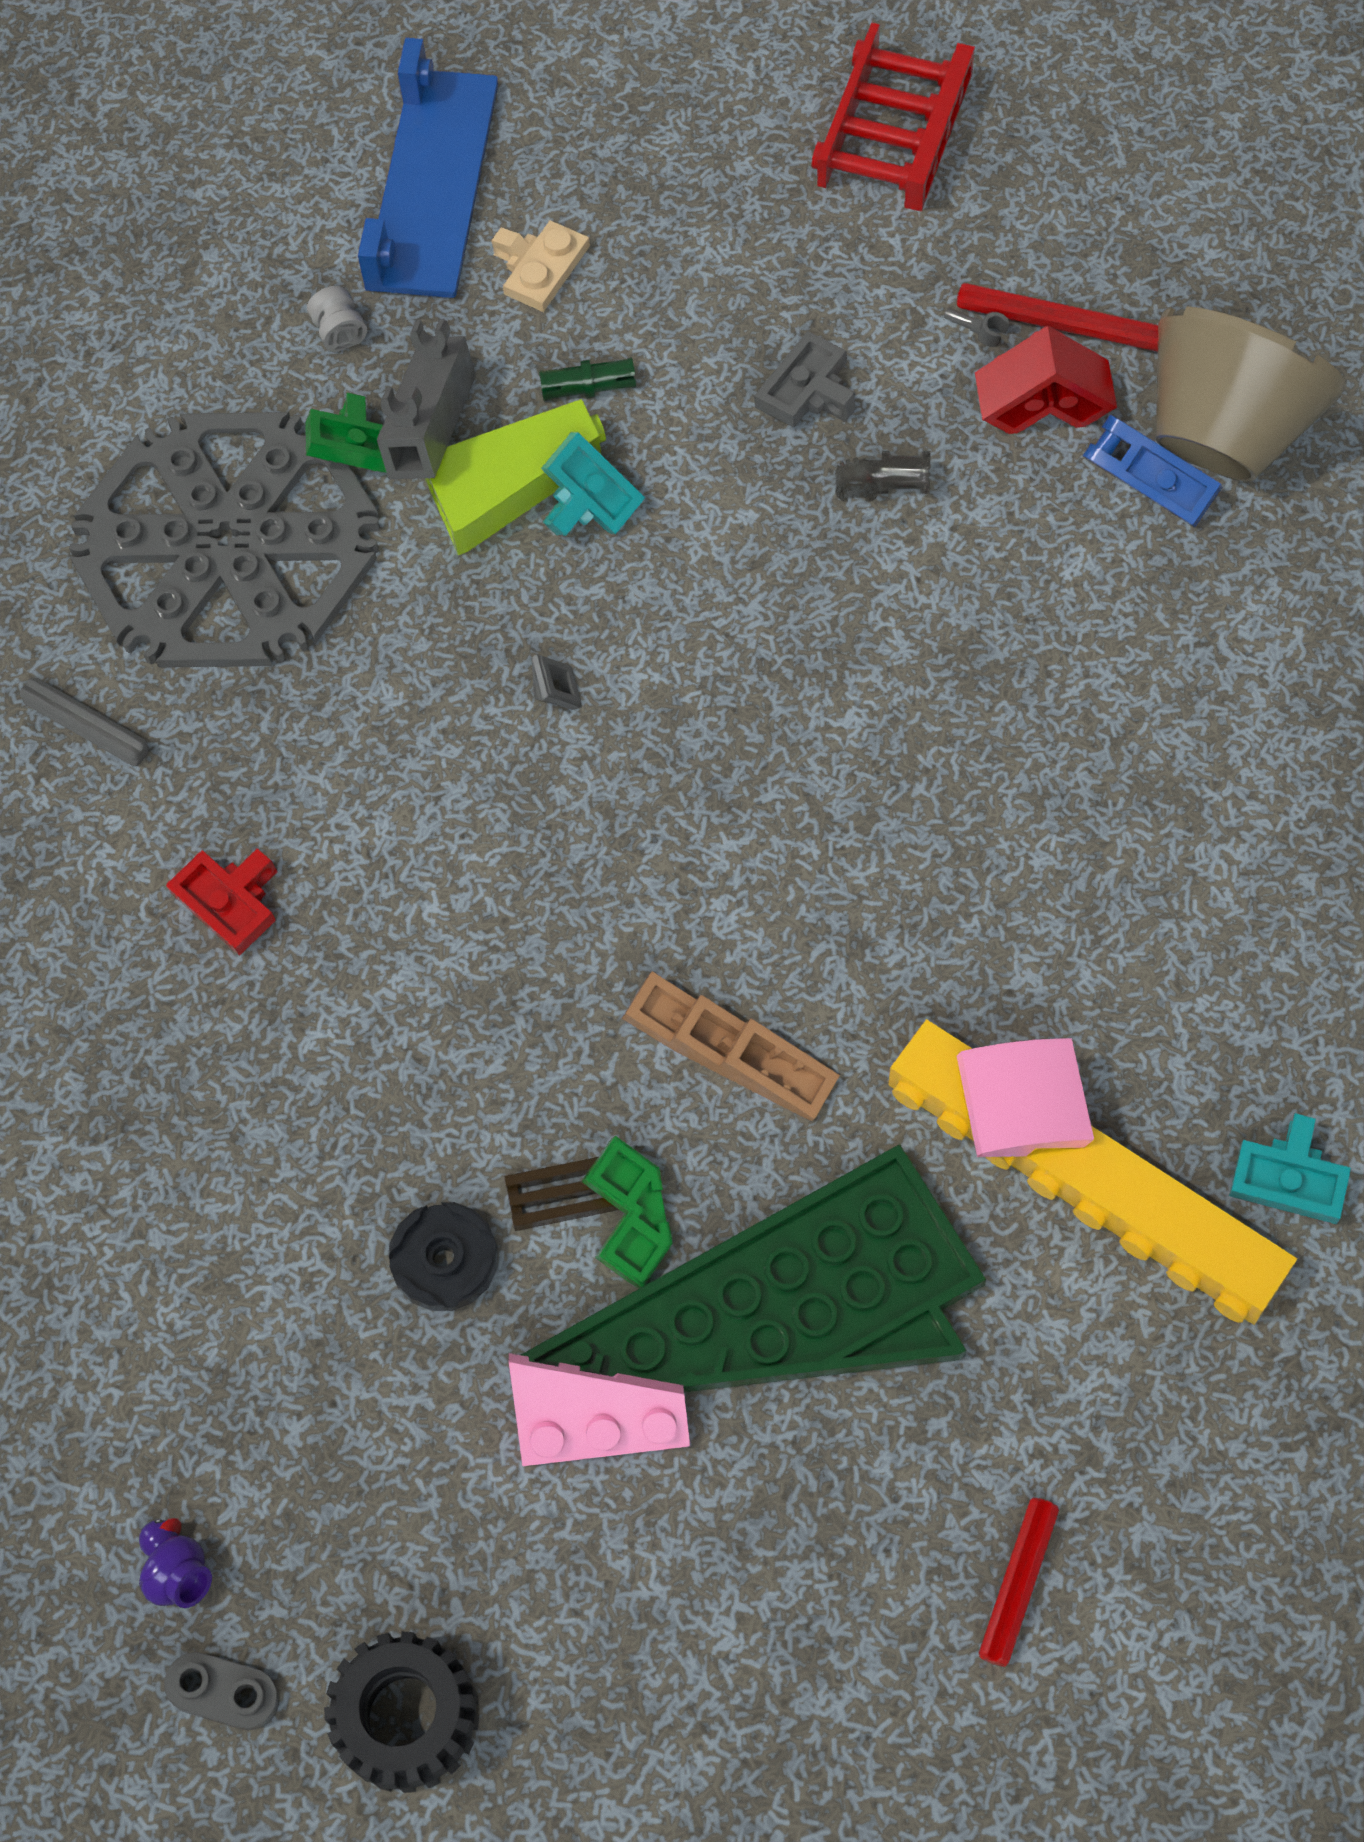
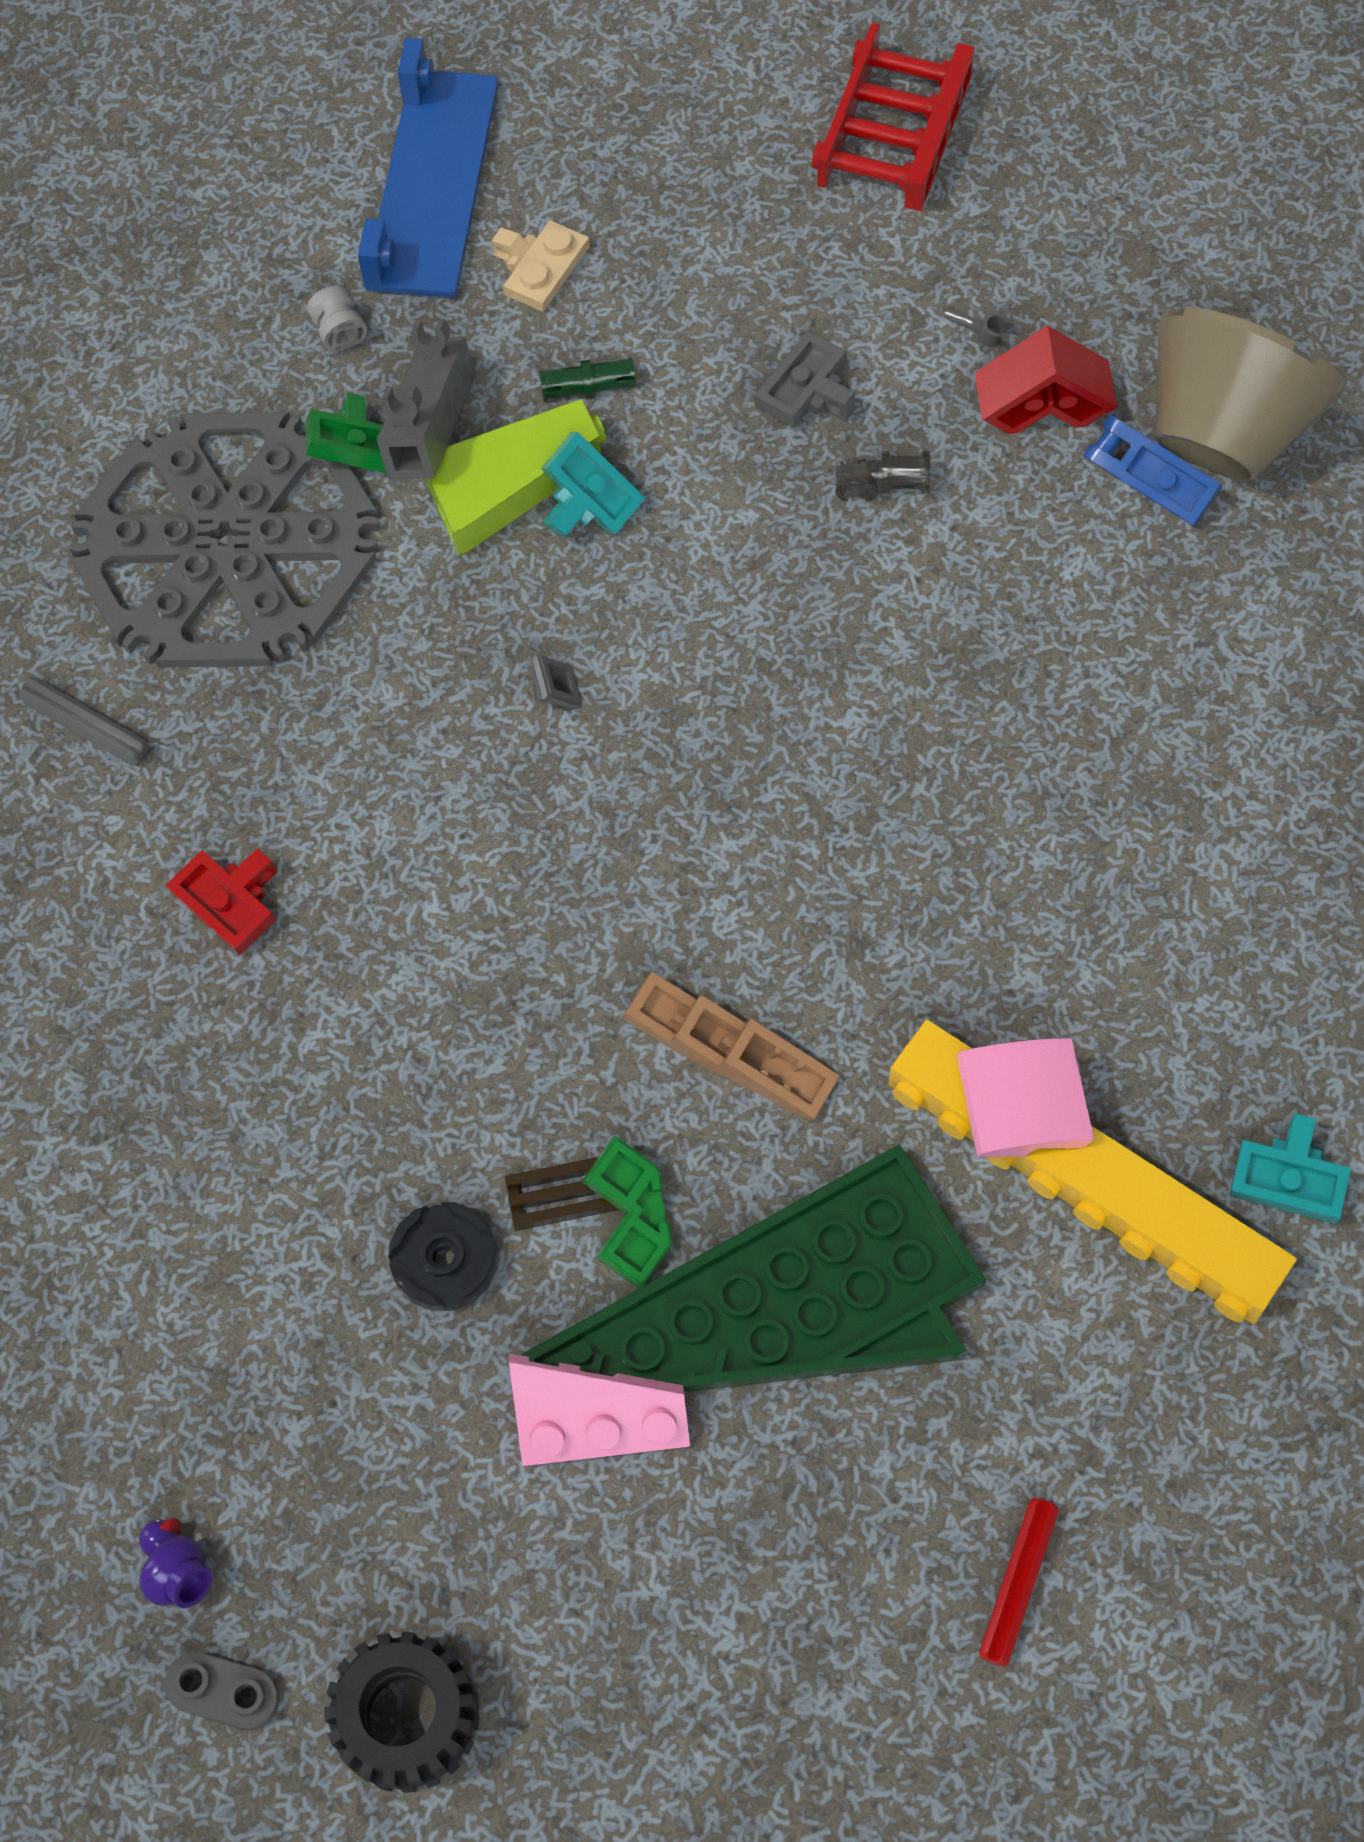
red axle [957,283,1158,352] -> none

